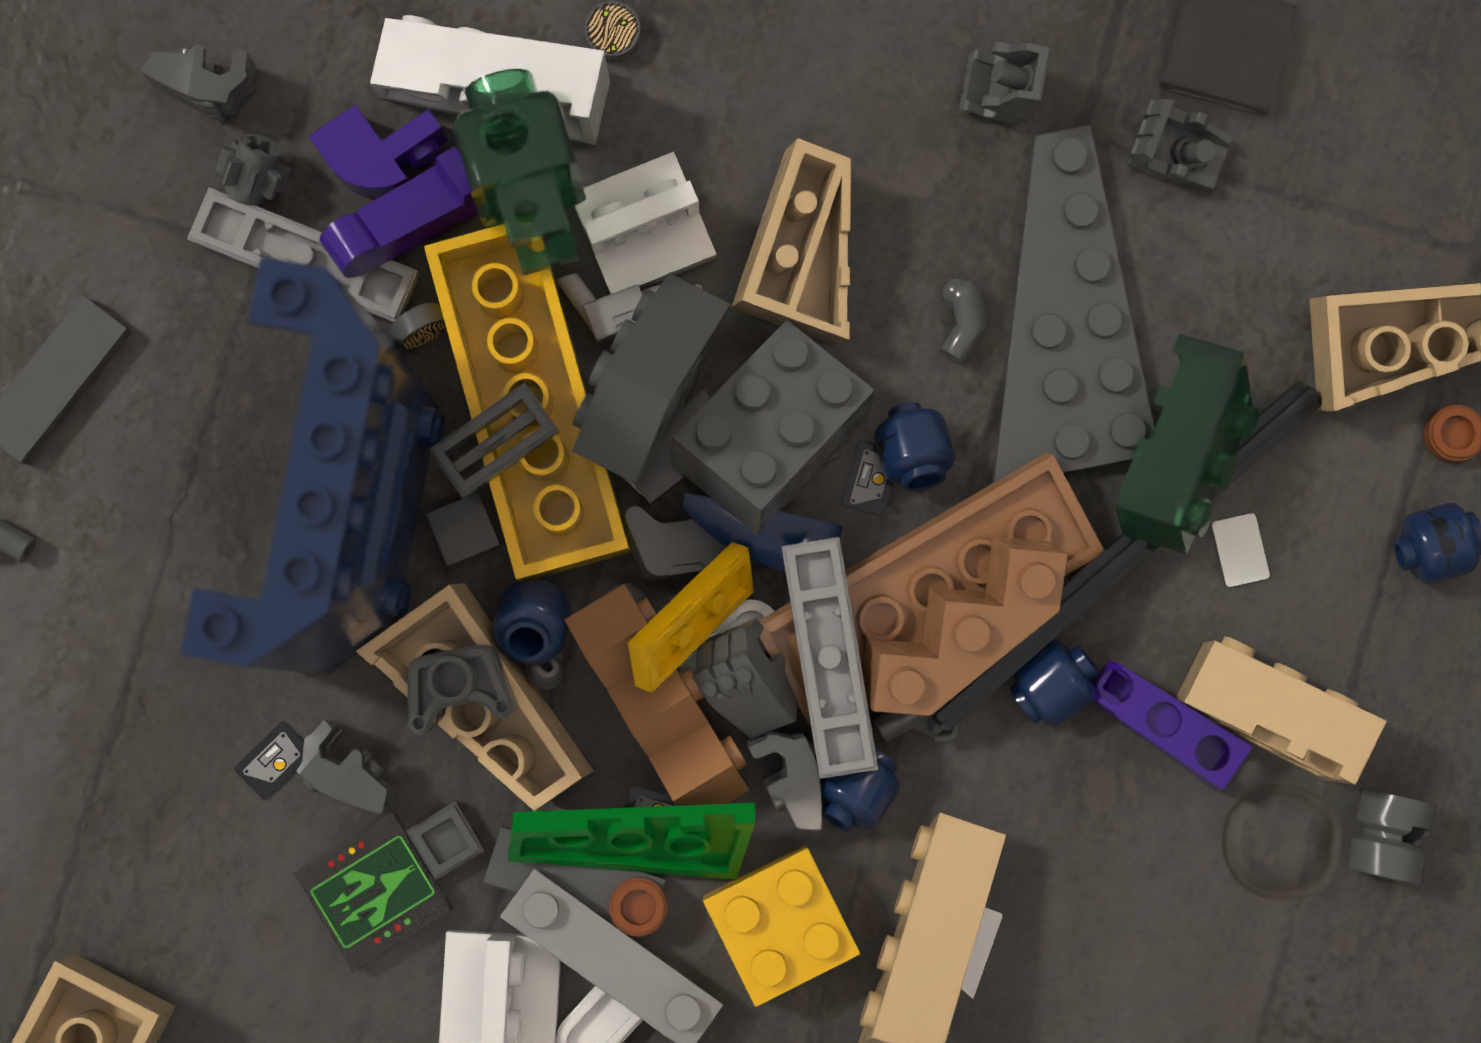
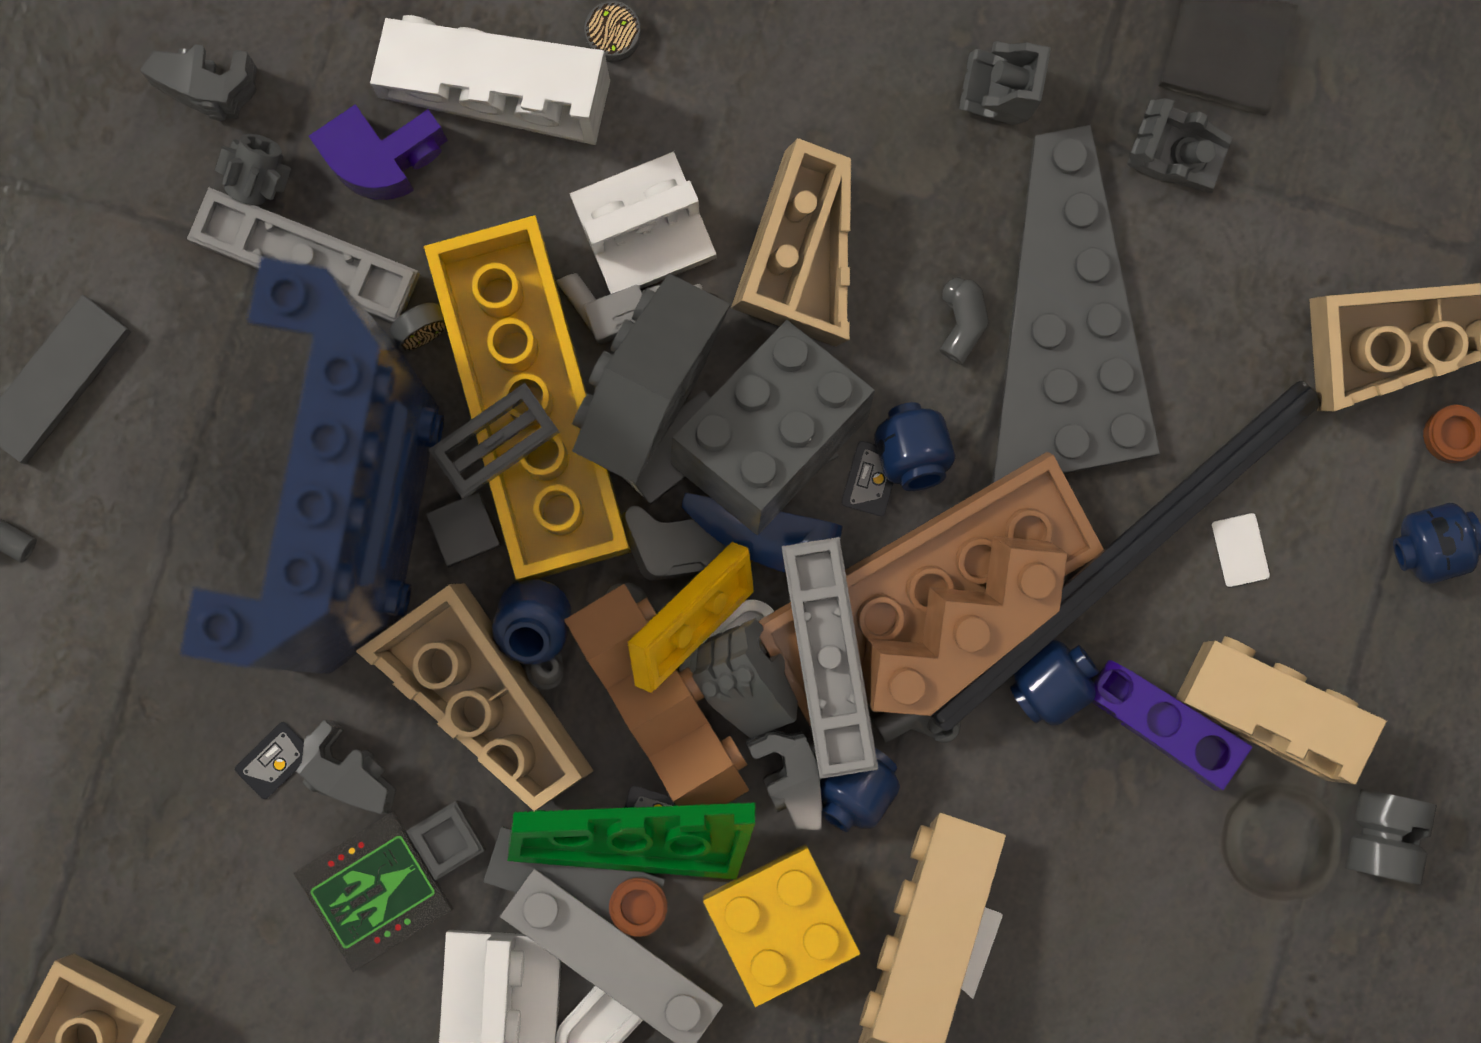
dark purple leg [319,147,484,278] -> none
dark grey piece [407,644,518,735] -> none
clear green piece [454,69,586,275] -> none
clear green wedge [1115,334,1259,555] -> none

